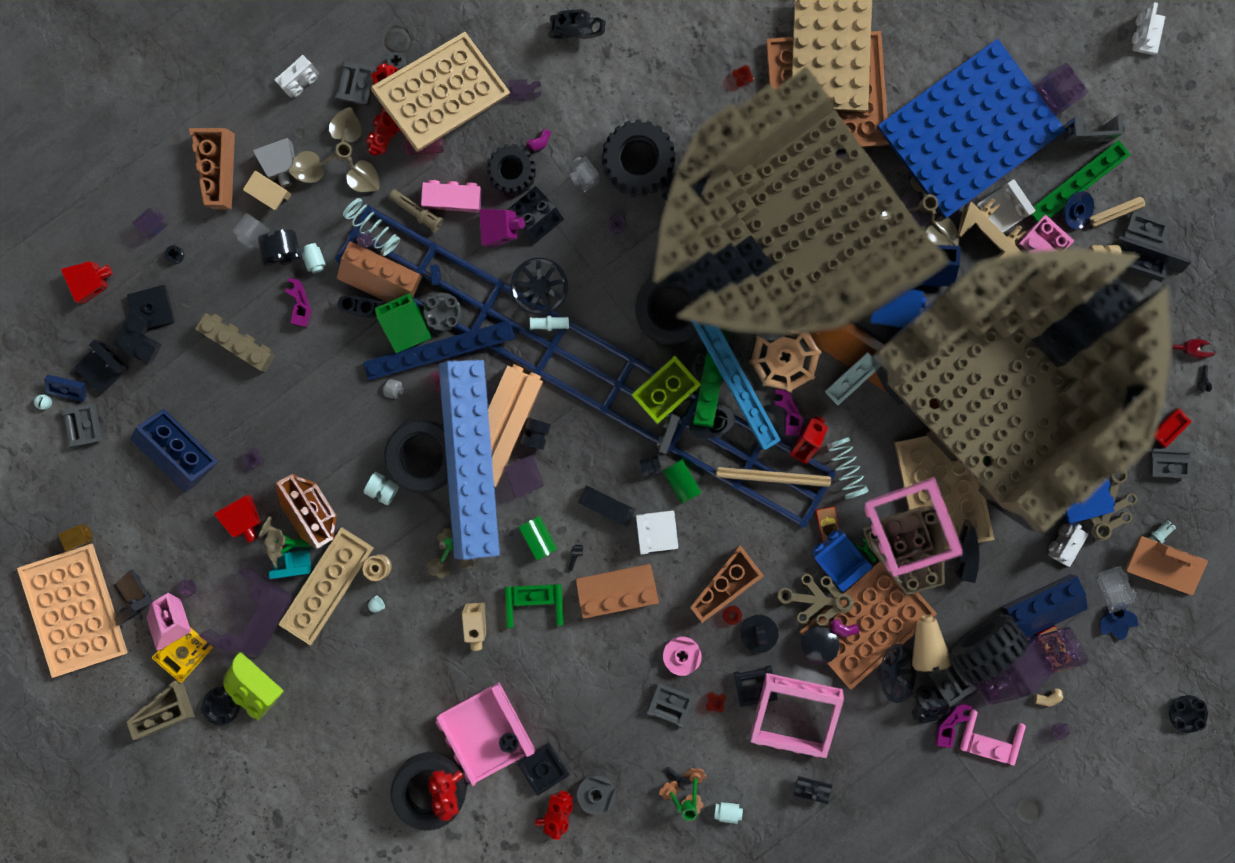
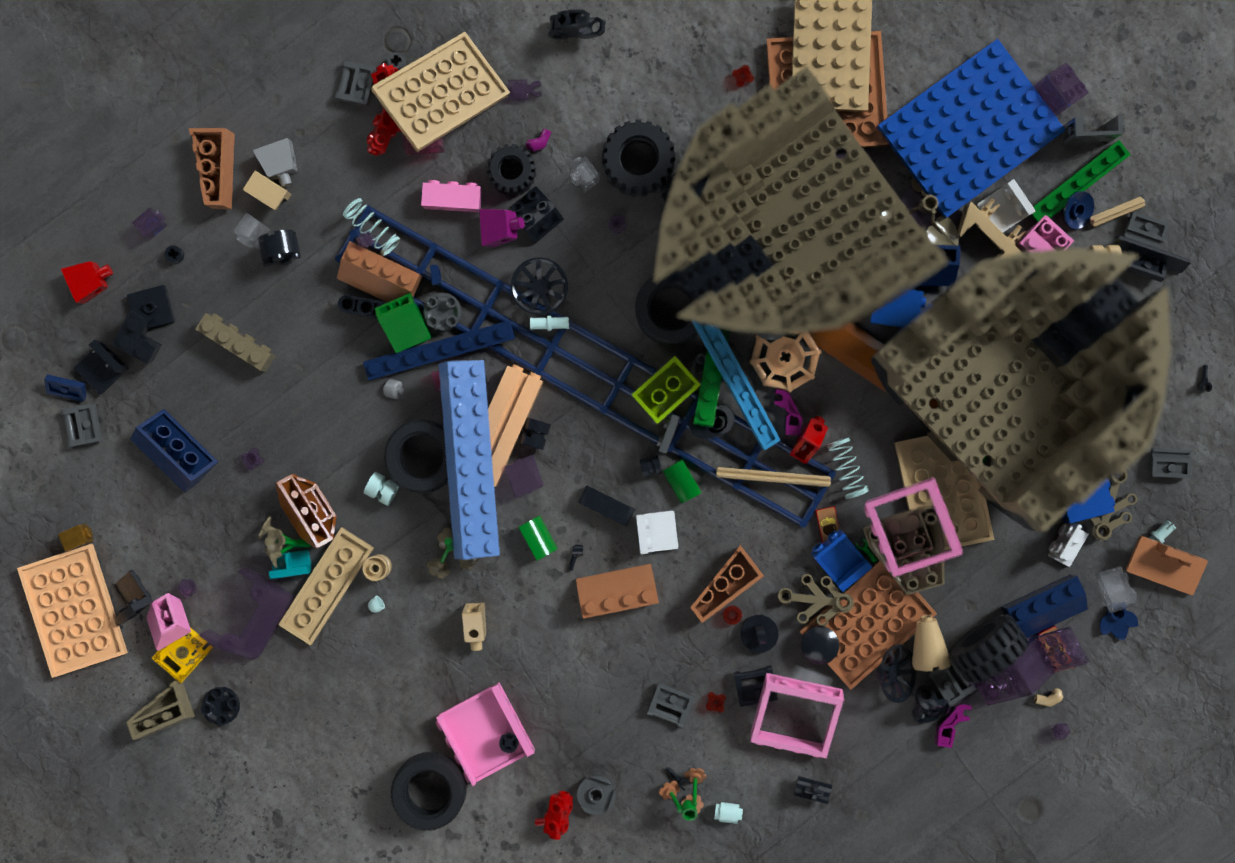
light aqua hinge [34,395,52,410] -> none
red torso [214,495,261,544] -> none
lime brick [223,652,284,721] -> none
white bracket [275,55,320,98] -> none
magenta piece [285,278,313,328] -> none
dark tan plant [289,107,380,192] -> none
light aqua brick [301,243,326,273] -> none
dark tan pin [388,189,443,233] -> none
red brick [429,770,463,821] -> none
green plate [504,584,564,629] -> none
black plate [517,742,570,796] -> none
bright pink plate [663,636,702,676] -> none
light aqua plate [825,352,875,405] -> none
magenta arm [831,619,859,637] -> none
black slope [955,519,980,583] -> none
bright pink plate [959,709,1026,766] -> none
white bracket [1132,2,1165,55] -> none
red tile [1153,408,1192,449] -> none
black dish [1169,695,1208,733] -> none
dark red hand [1171,338,1215,359] -> none

